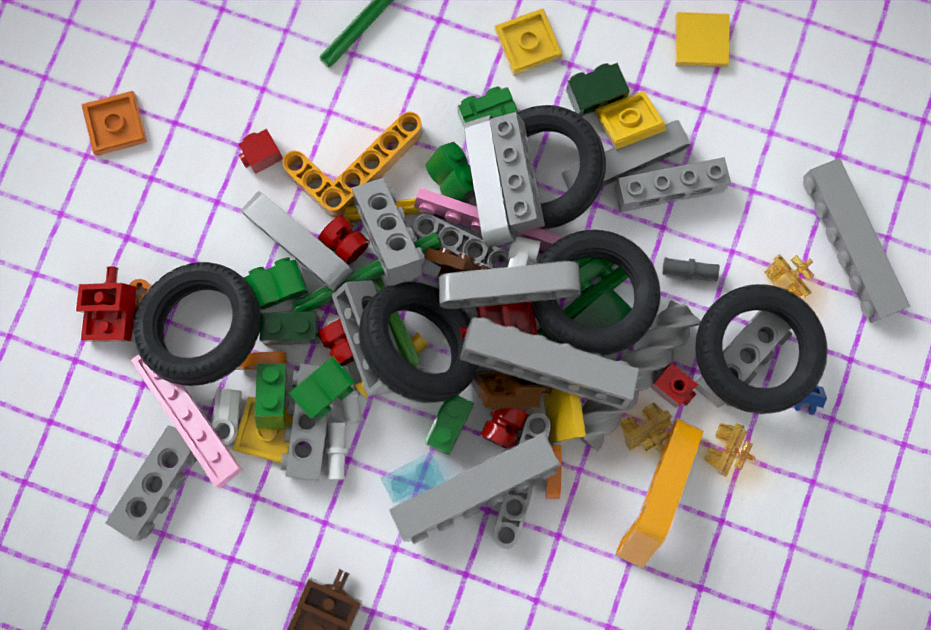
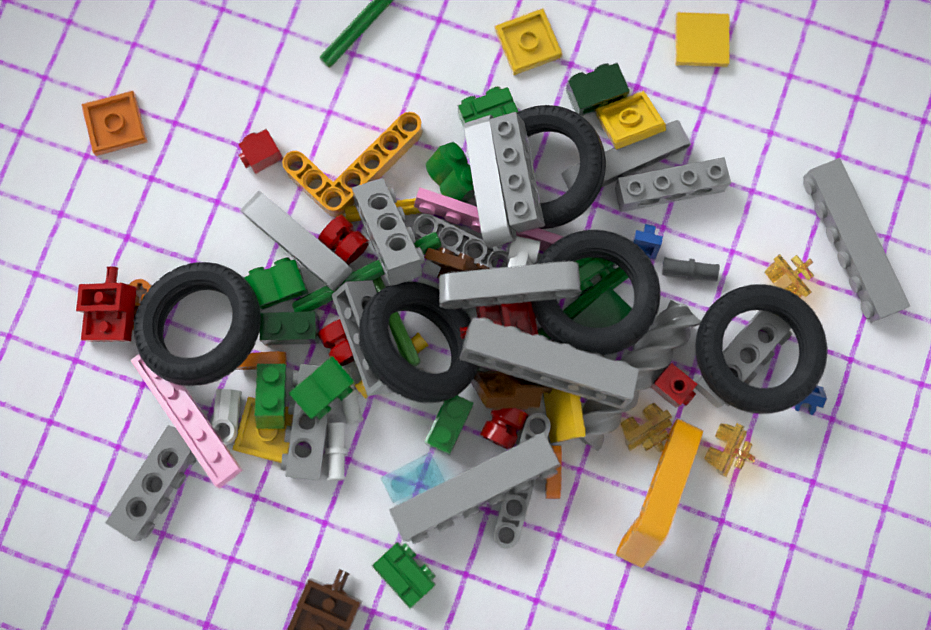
none -> green brick [372,542,436,609]
none -> blue tile [632,224,663,260]

